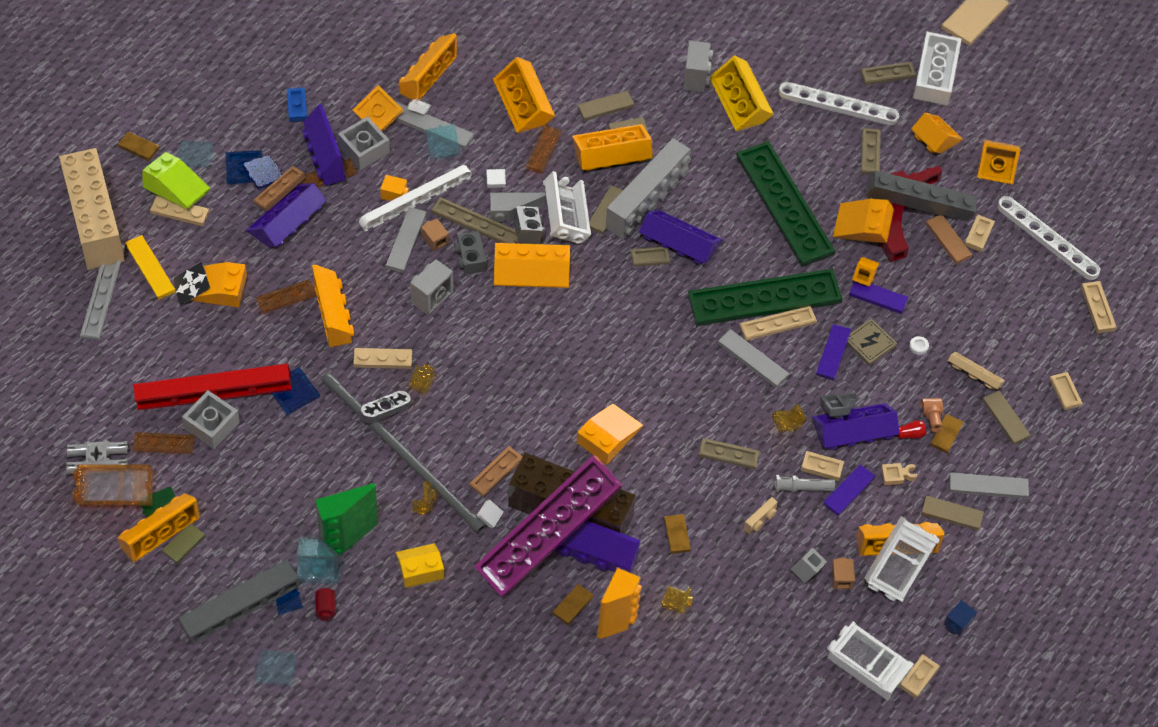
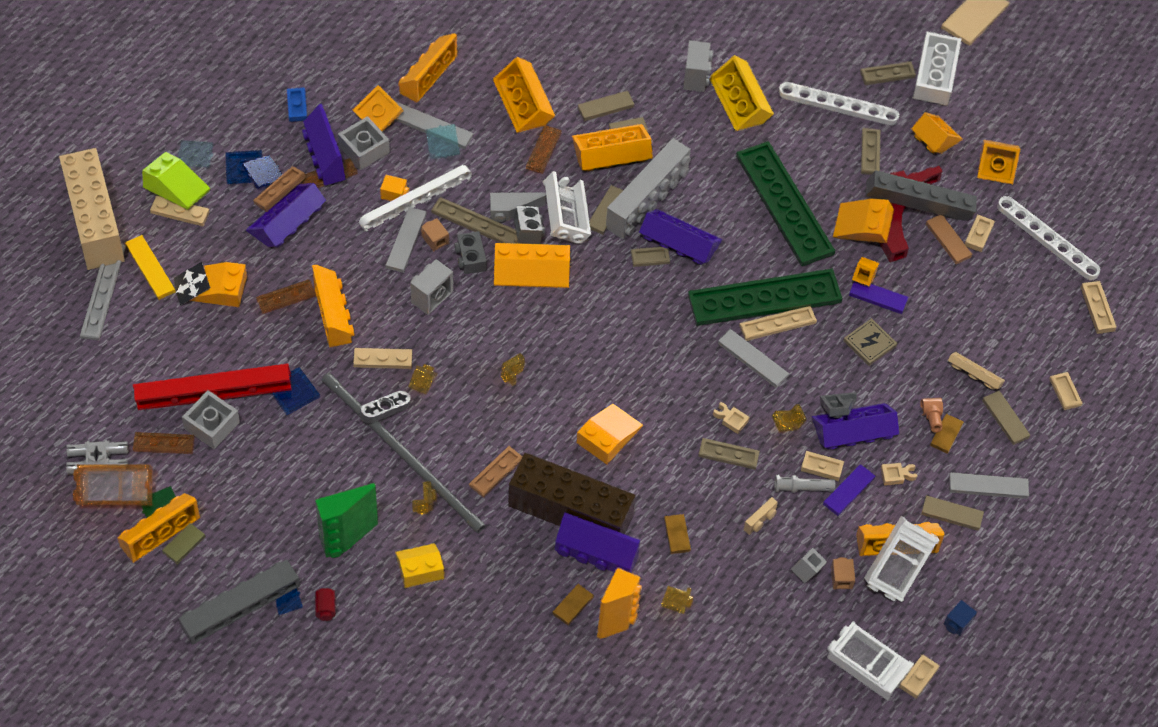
pearl gold tile [118,132,159,162] -> none
clear light blue piece [255,650,297,685] -> none
clear light blue slope [297,537,339,584] -> none
white tile [408,99,431,115] -> none
magenta brick [474,455,624,597] -> none
white tile [477,500,503,528] -> none
white tile [487,169,506,188] -> none
dark purple tile [816,324,851,381] -> none
red cone [897,420,926,439] -> none
white tile [909,336,929,355] -> none
none -> clear yellow bracket [501,353,525,386]
none -> tan plate [713,402,750,434]

